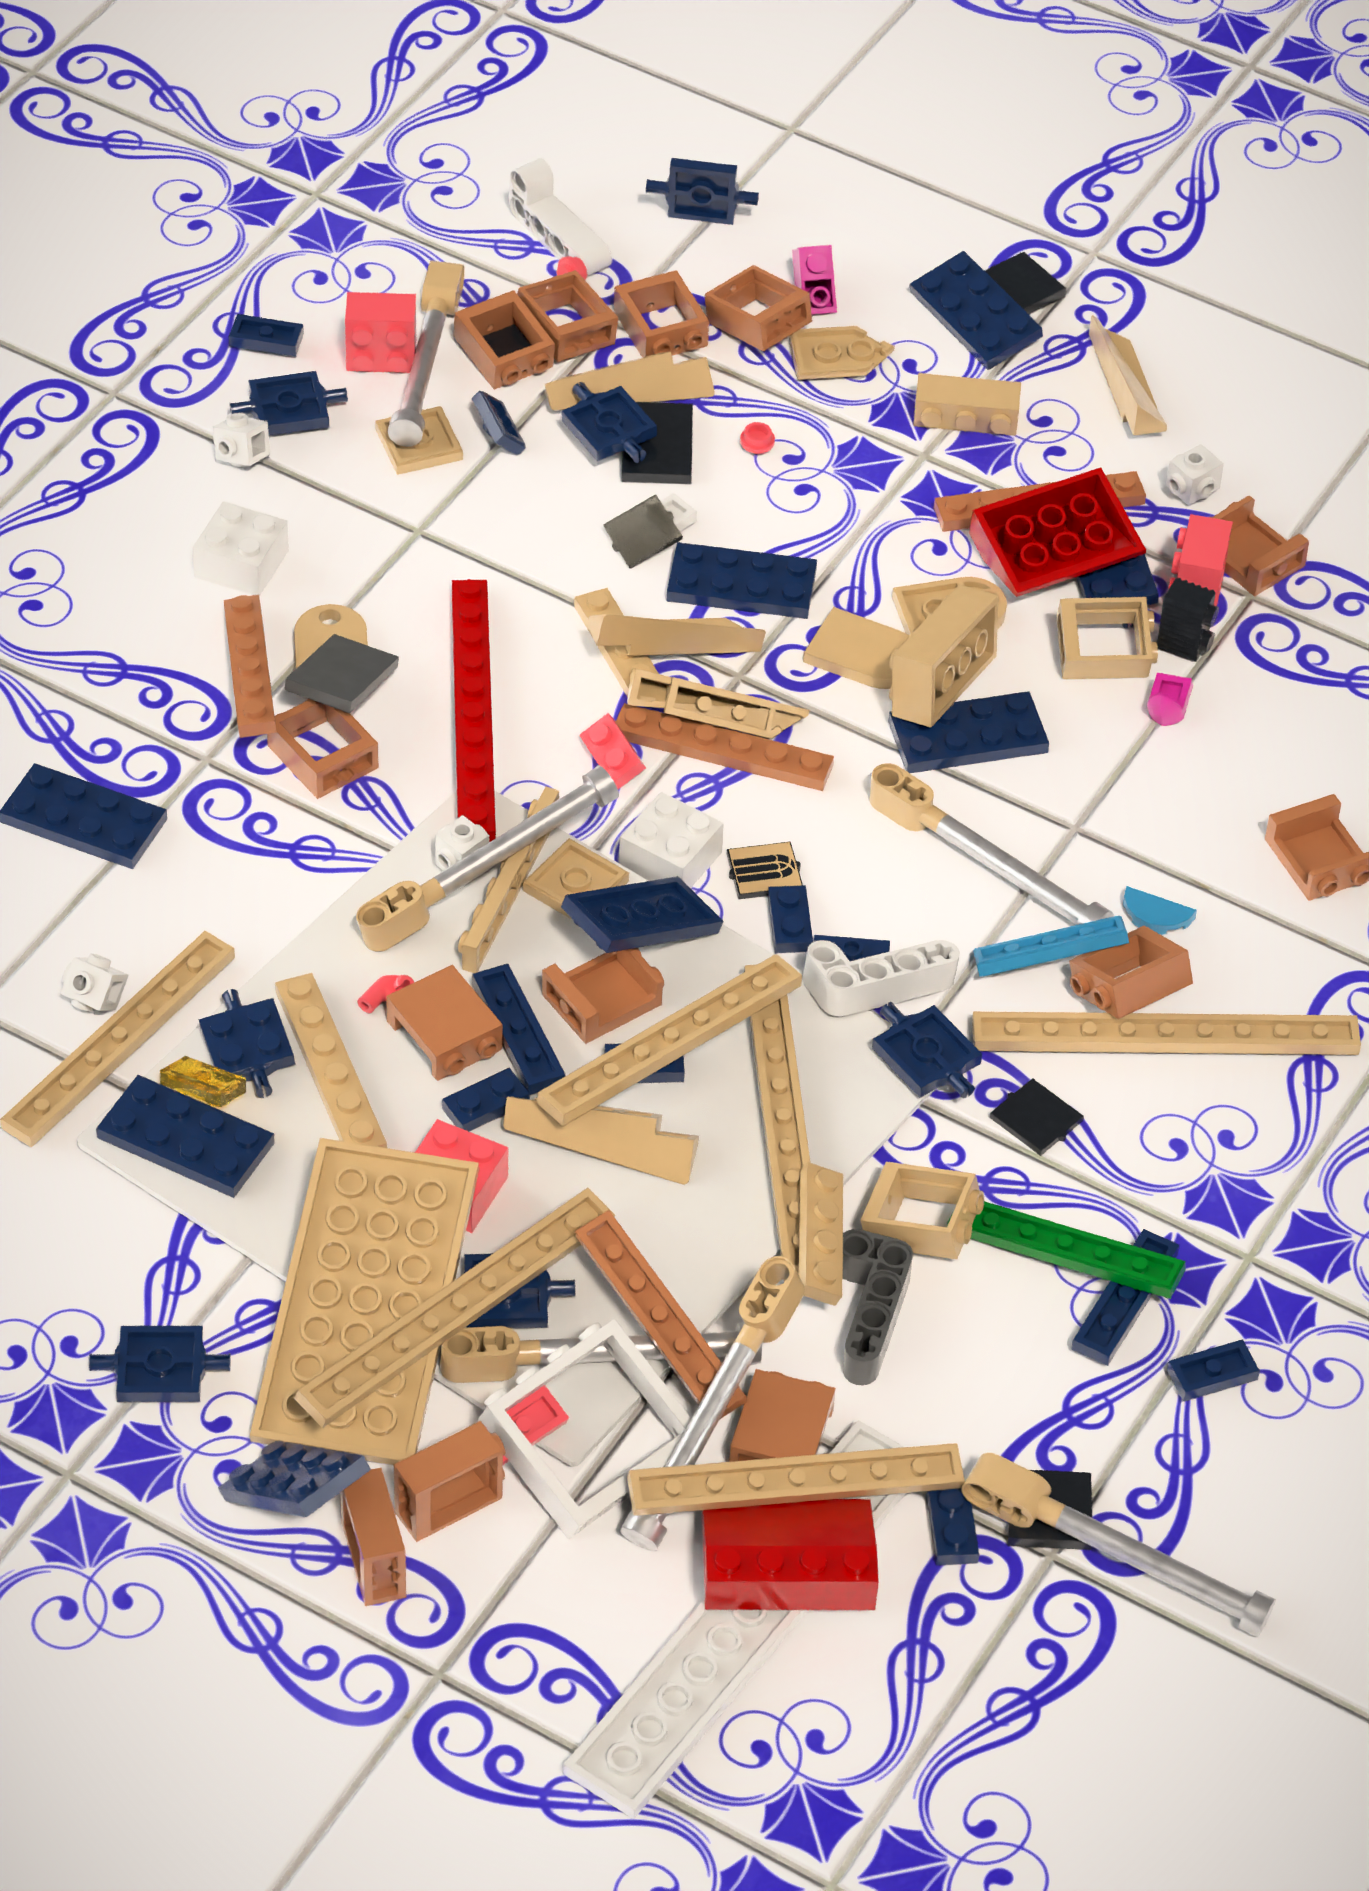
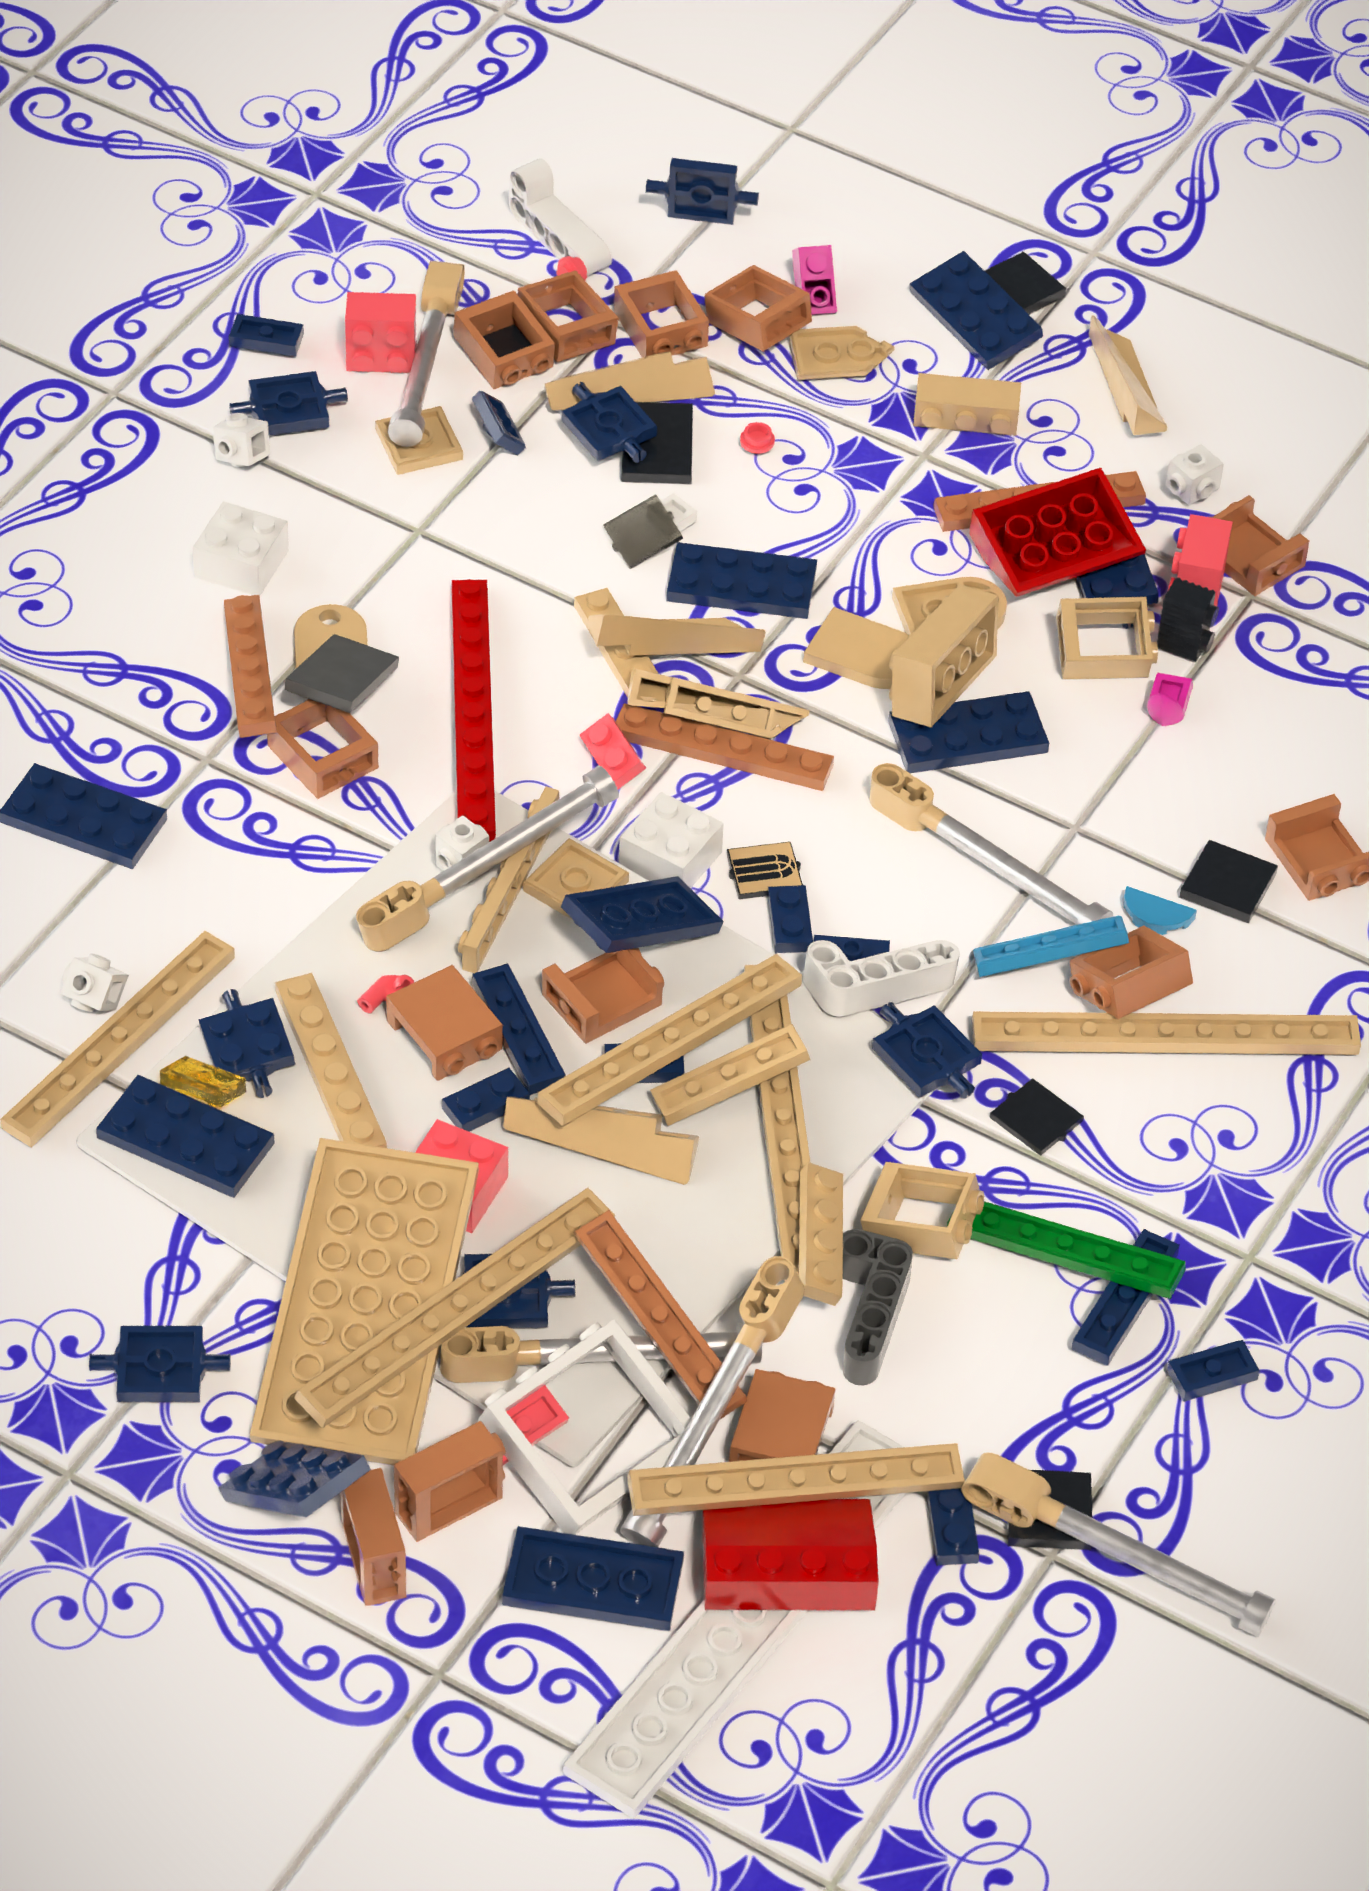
none -> dark blue plate [502,1526,684,1631]
none -> tan plate [650,1024,810,1126]
none -> black tile [1179,839,1278,924]

